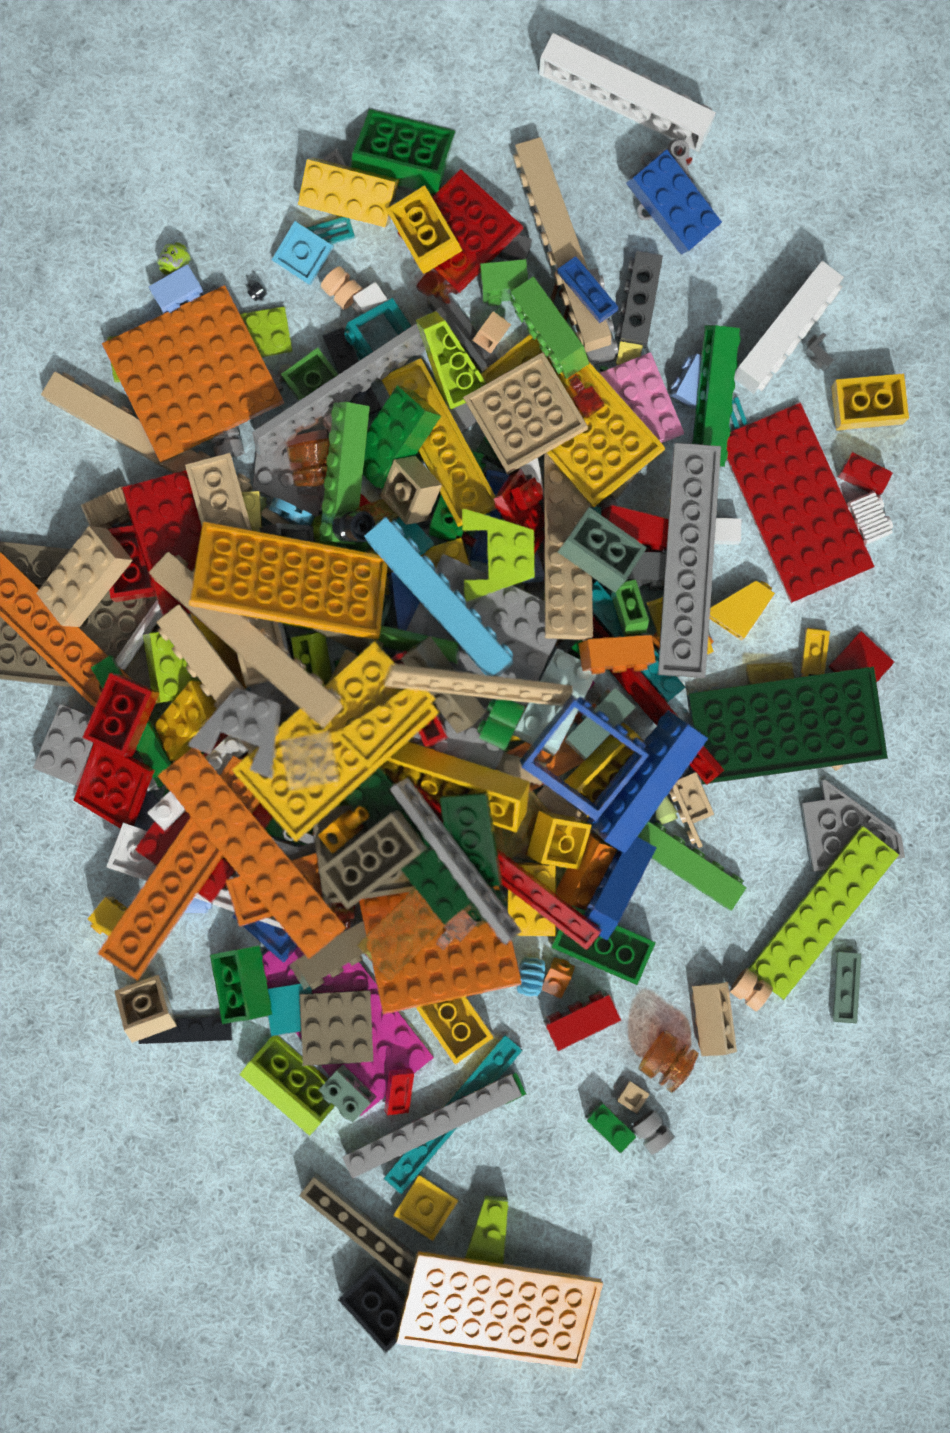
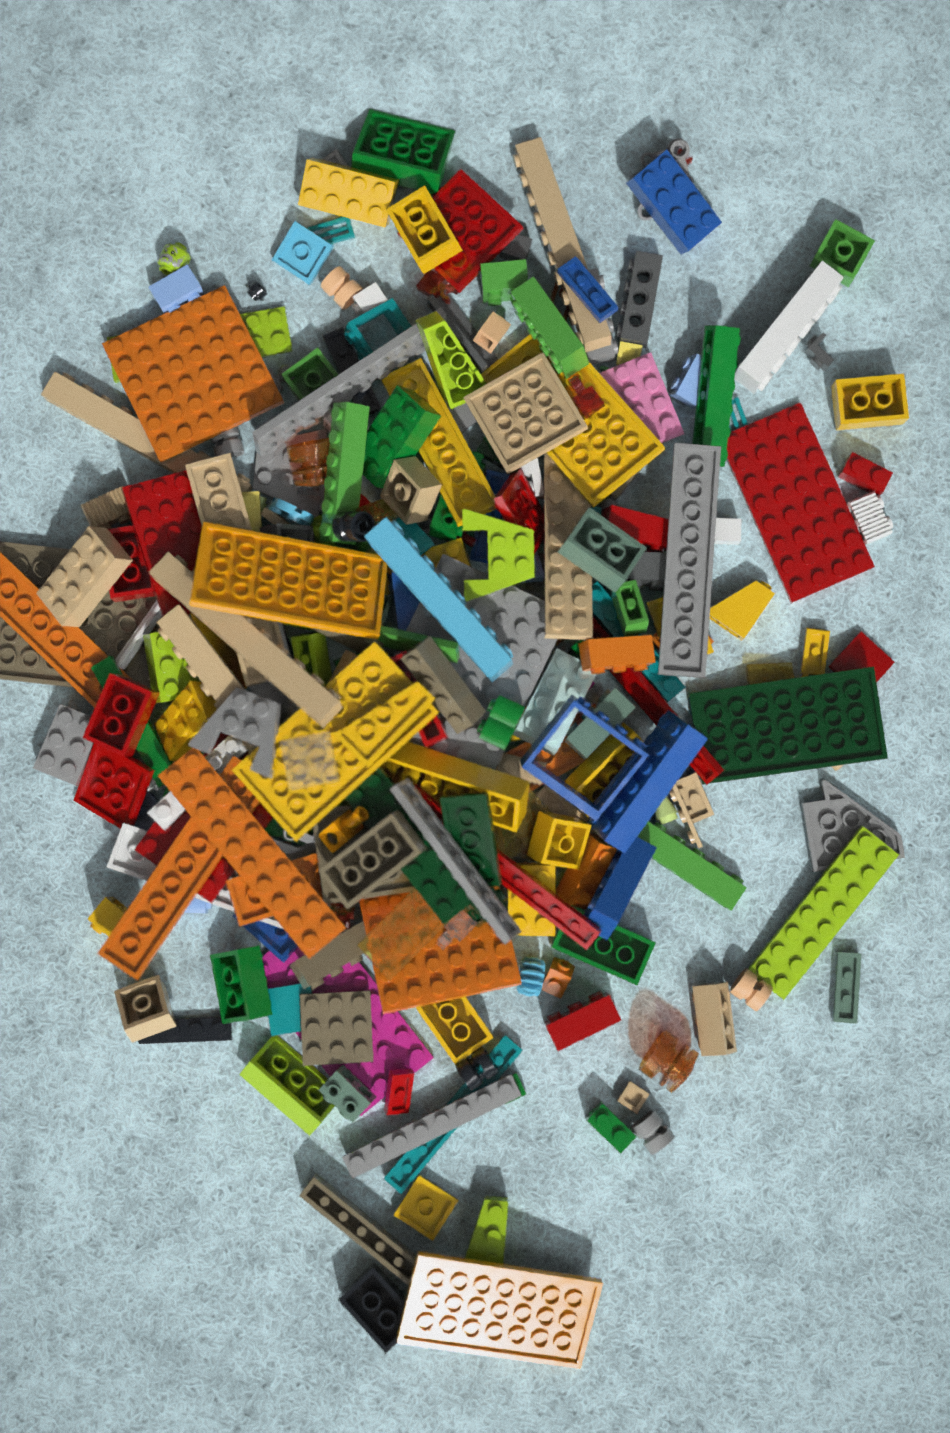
tan tile [384,664,573,706] -> none
red plate [511,477,544,512] -> none
white brick [539,33,716,152] -> none
none -> black wheel [455,1046,499,1090]
none -> bright green brick [809,219,875,287]

